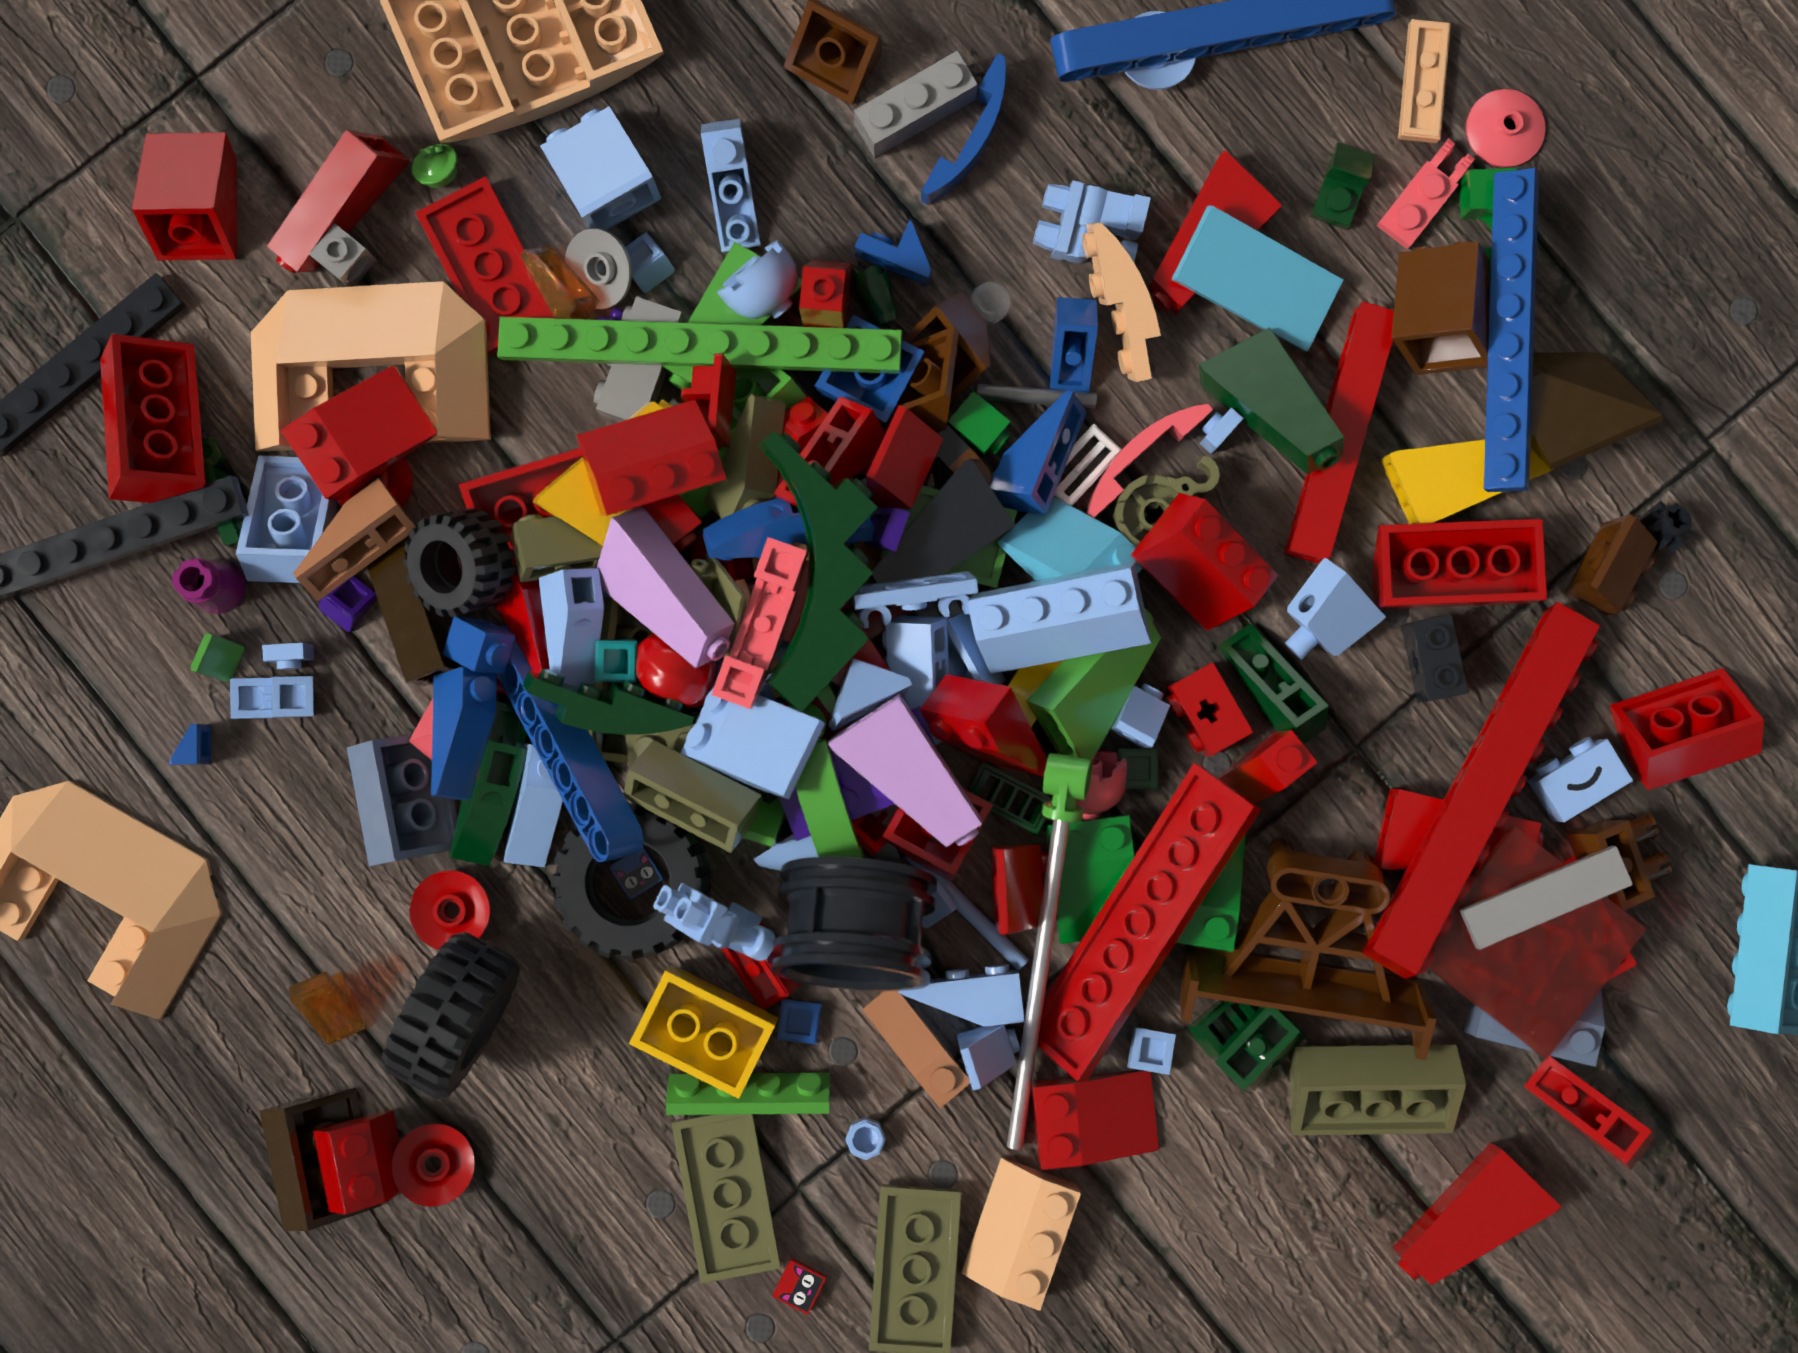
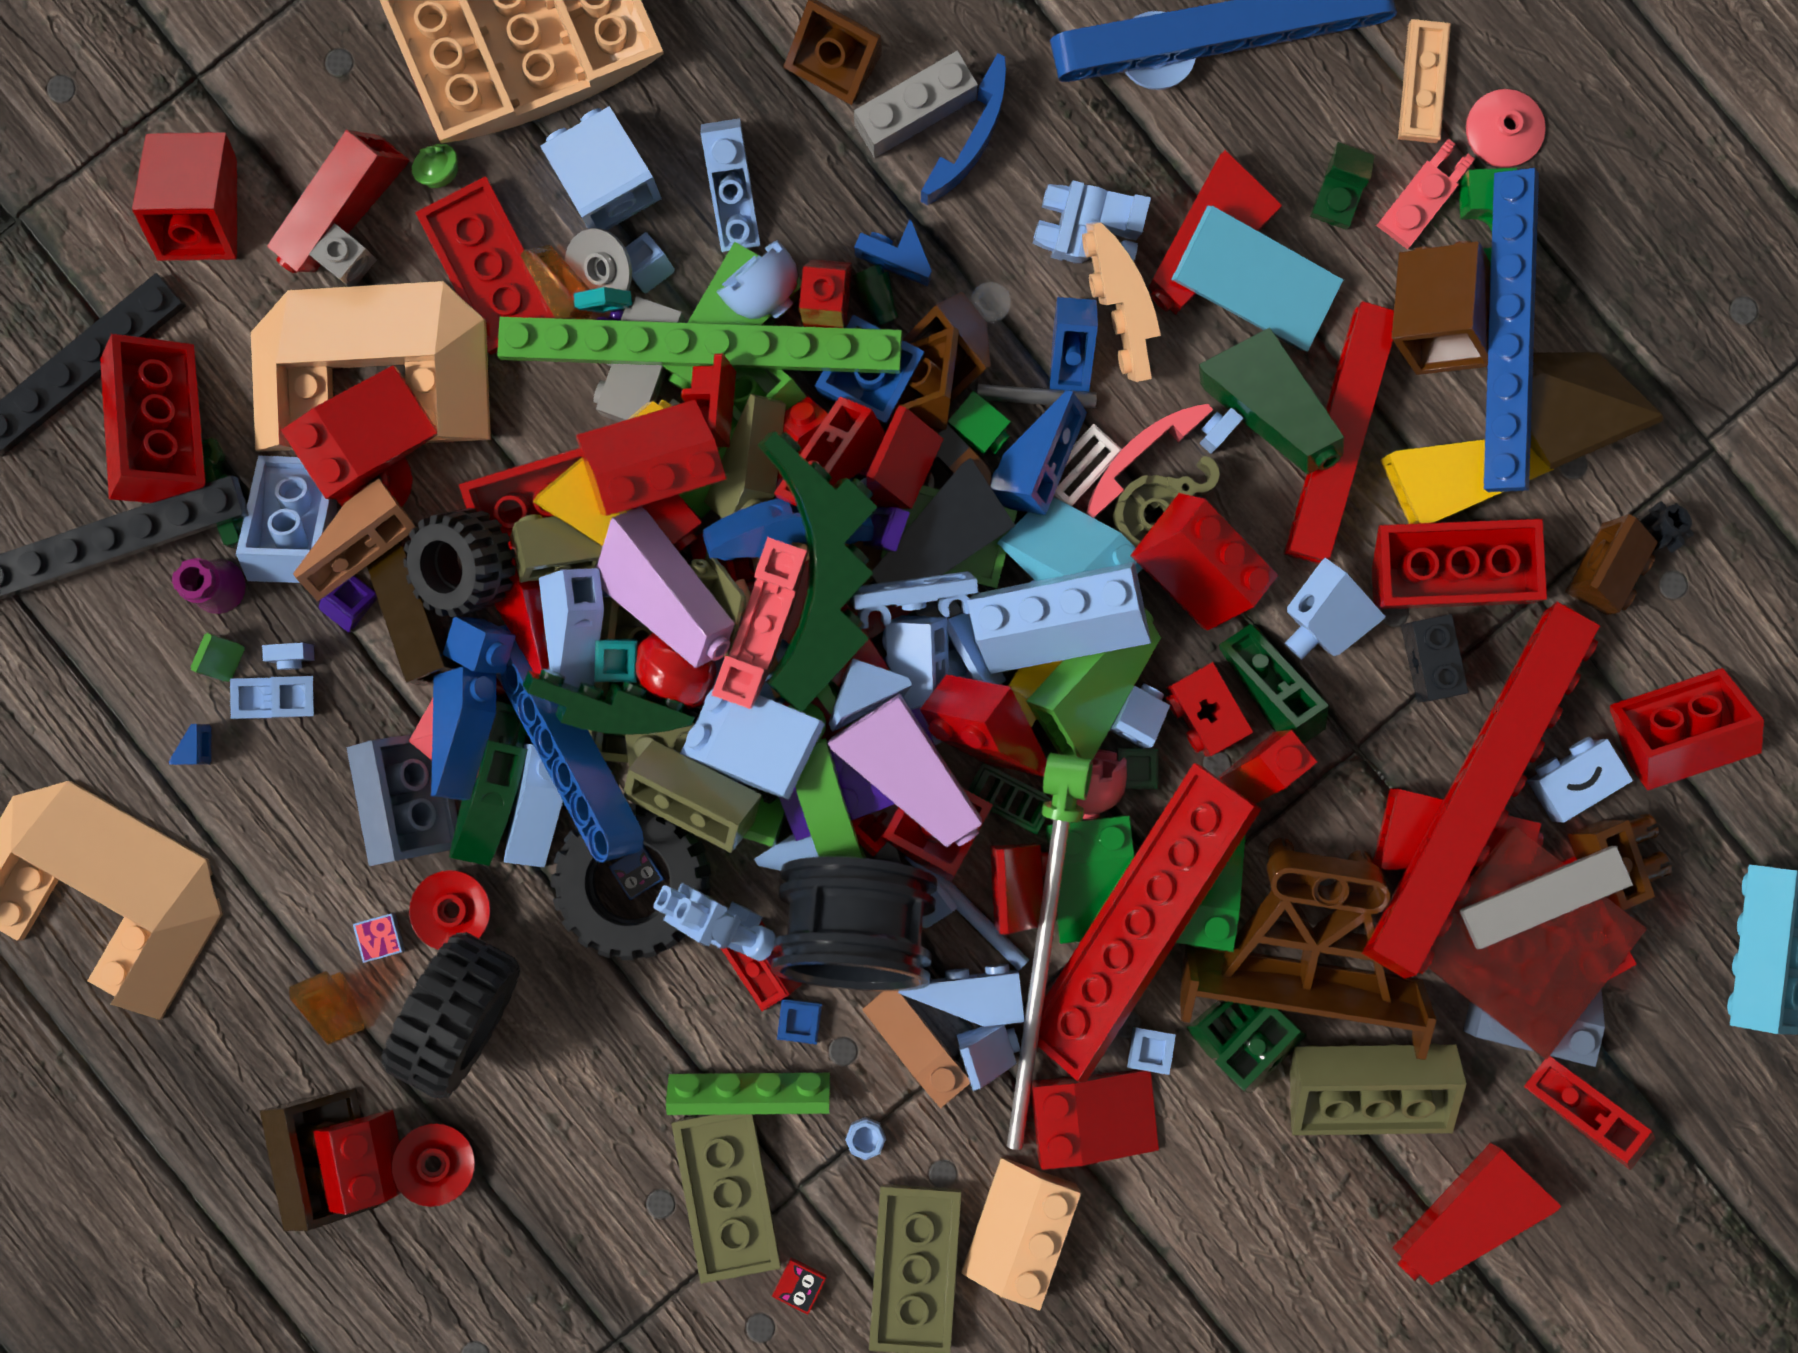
yellow slope [629,964,779,1099] -> none
none -> tile [353,913,405,963]
none -> teal tile [574,287,632,313]

